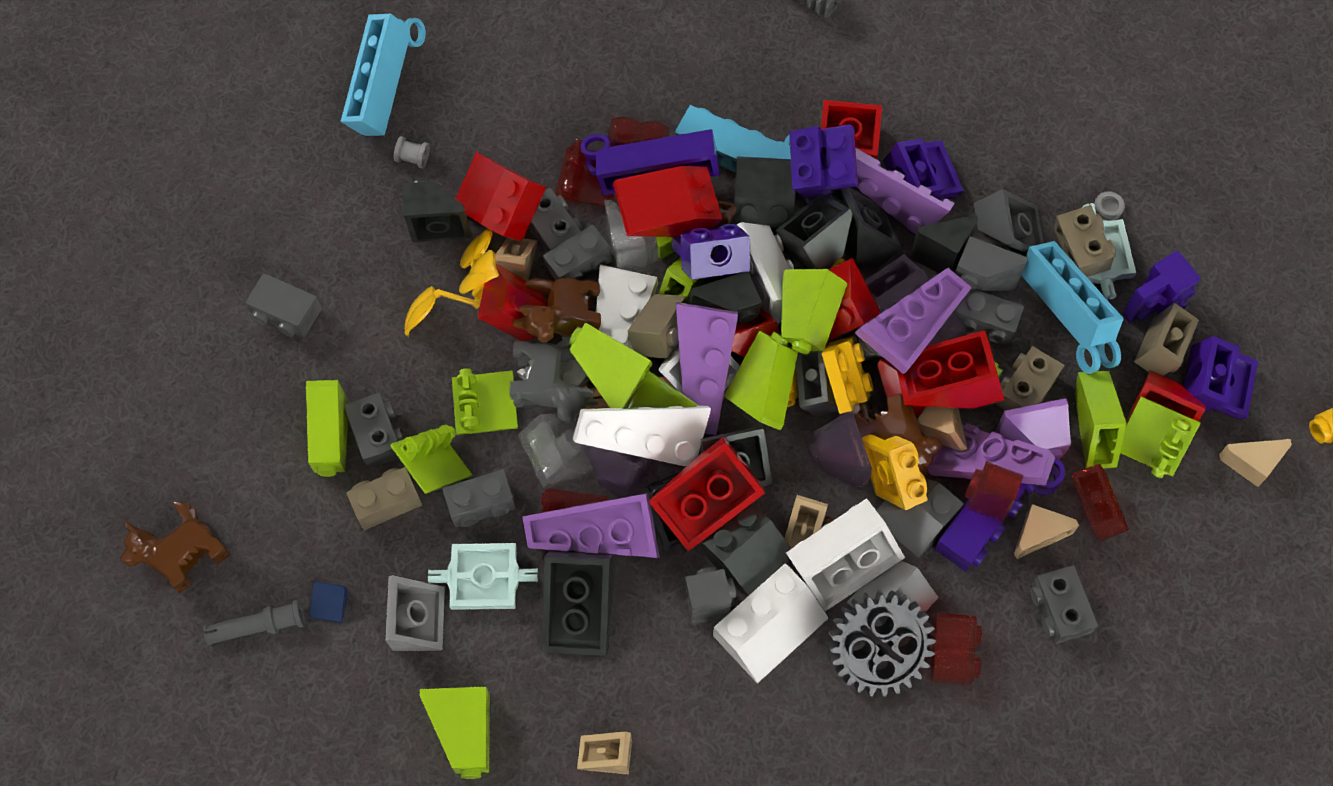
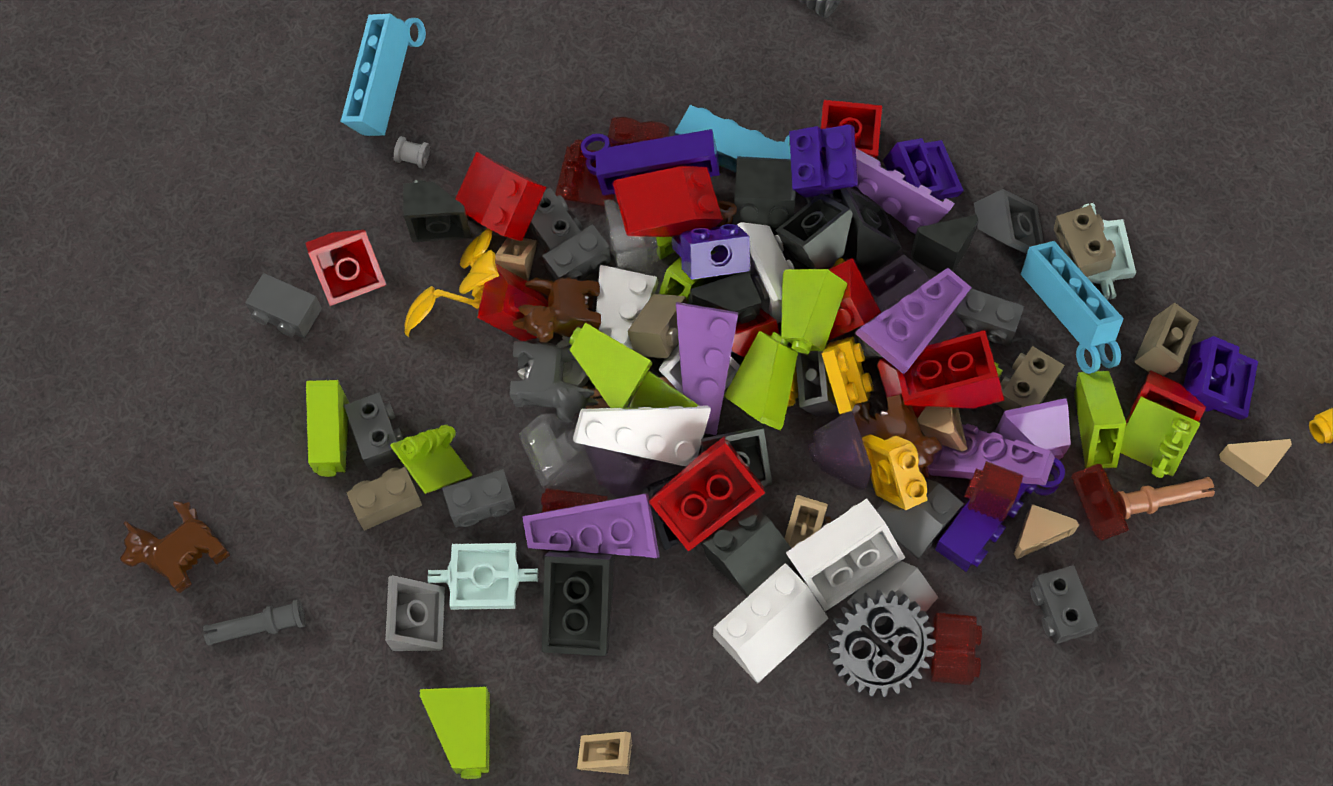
dark blue slope [310,581,349,623] -> none
lime hinge [452,368,518,435] -> none
dark grey brick [685,567,736,624] -> none
dark grey slope [955,236,1028,291] -> none
light grey tile [1094,191,1125,221] -> none
dark purple brick [1122,250,1201,323] -> none
none -> red slope [305,230,386,306]
none -> nougat pin [1115,477,1215,520]

